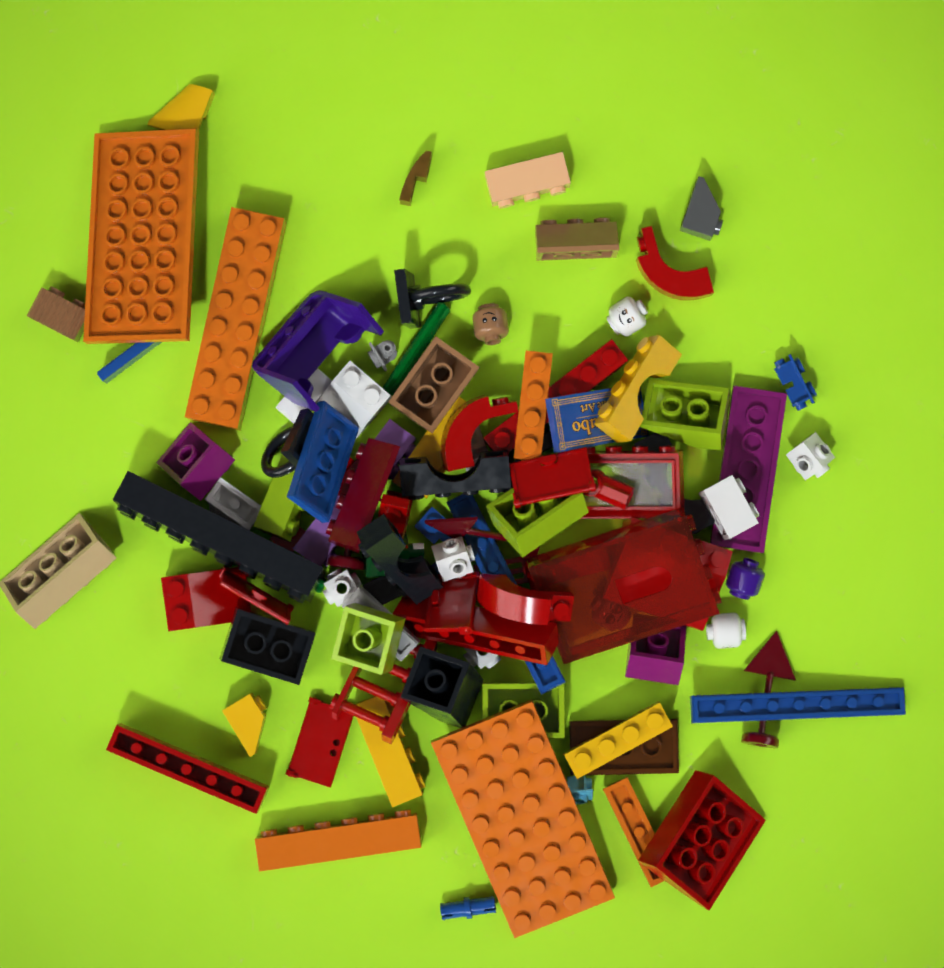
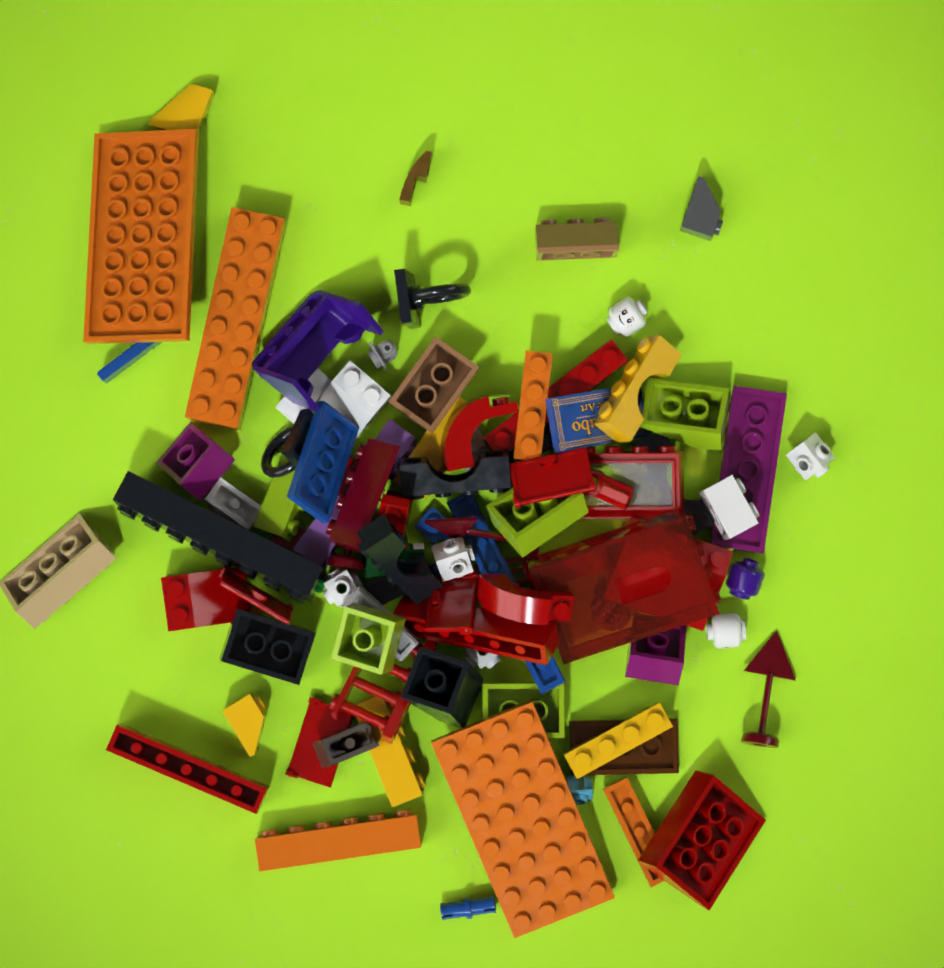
medium nougat brick [27,286,85,342] -> none
green axle [383,302,450,396] -> none
medium nougat head [472,303,509,345] -> none
light nougat brick [485,152,571,209] -> none
red arch [636,226,714,300] -> none
blue tile [690,687,906,724] -> none
blue hinge [774,354,817,411] -> none
none -> dark brown slope [312,722,379,768]

